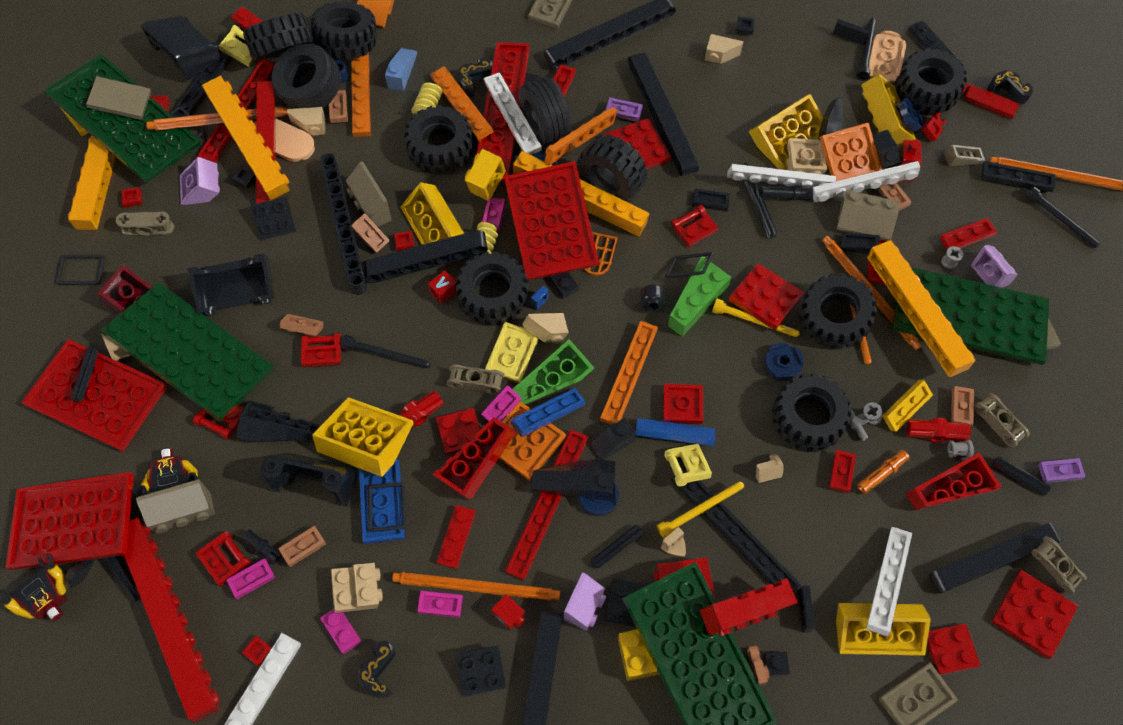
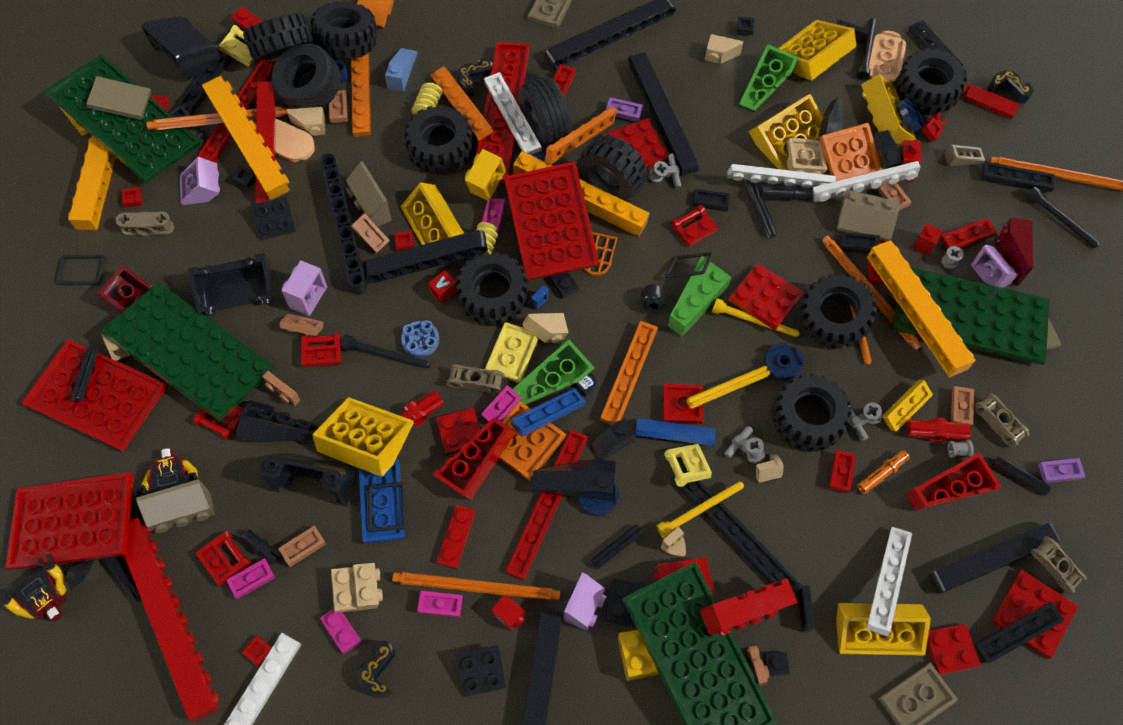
none -> nougat plate [263,371,300,406]
none -> lavender brick [281,260,327,316]
none -> medium blue tile [401,320,439,357]
none -> tile [574,373,597,396]
none -> light grey piece [648,154,681,188]
none -> yellow axle [687,366,770,408]
none -> light grey piece [725,426,765,464]
none -> bright green wedge [739,44,798,112]
none -> yellow slope [778,20,856,80]
none -> red brick [913,223,943,255]
none -> black plate [975,601,1065,664]
none -> dark red slope [994,217,1033,286]

